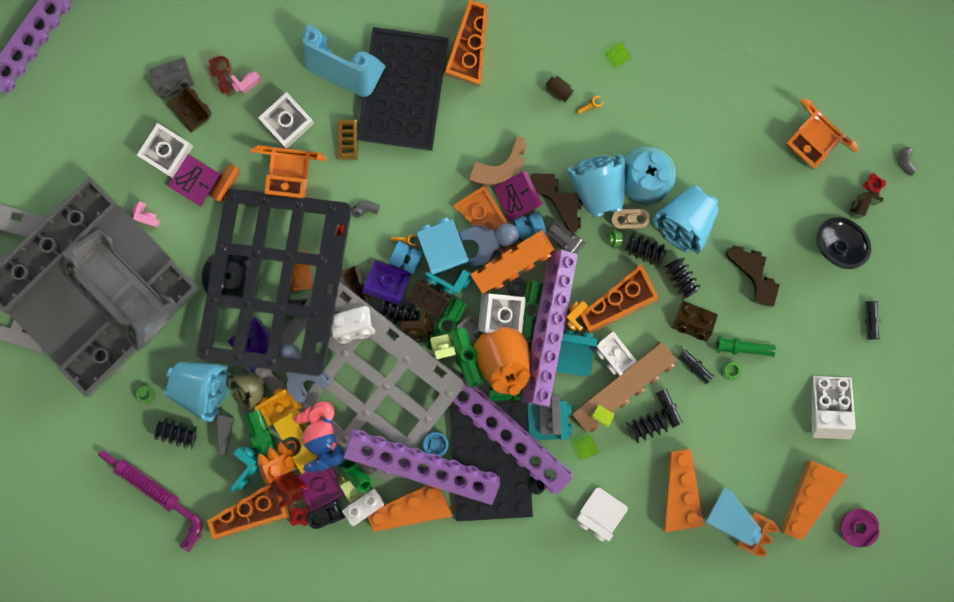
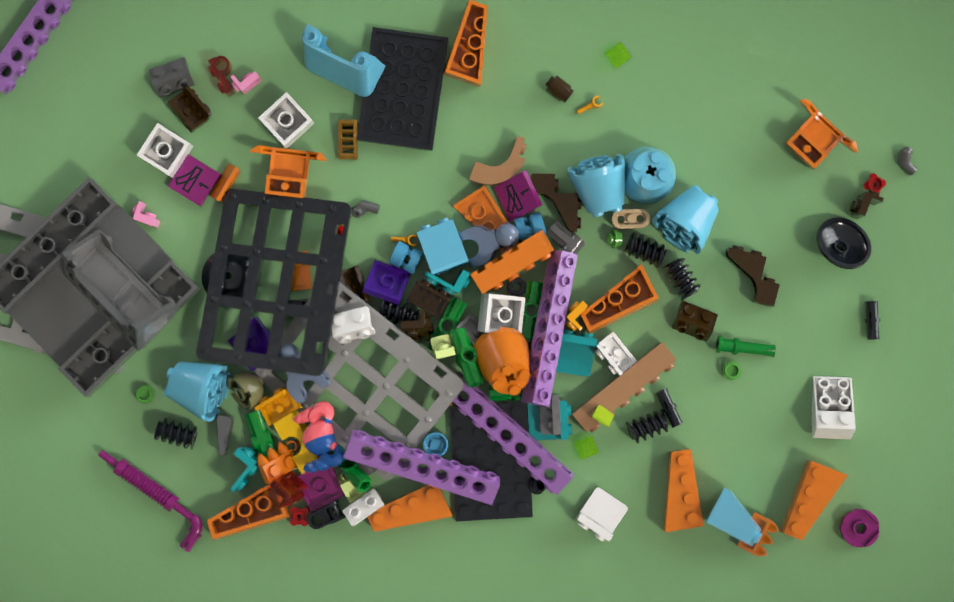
black pin [678,349,714,384] -> none

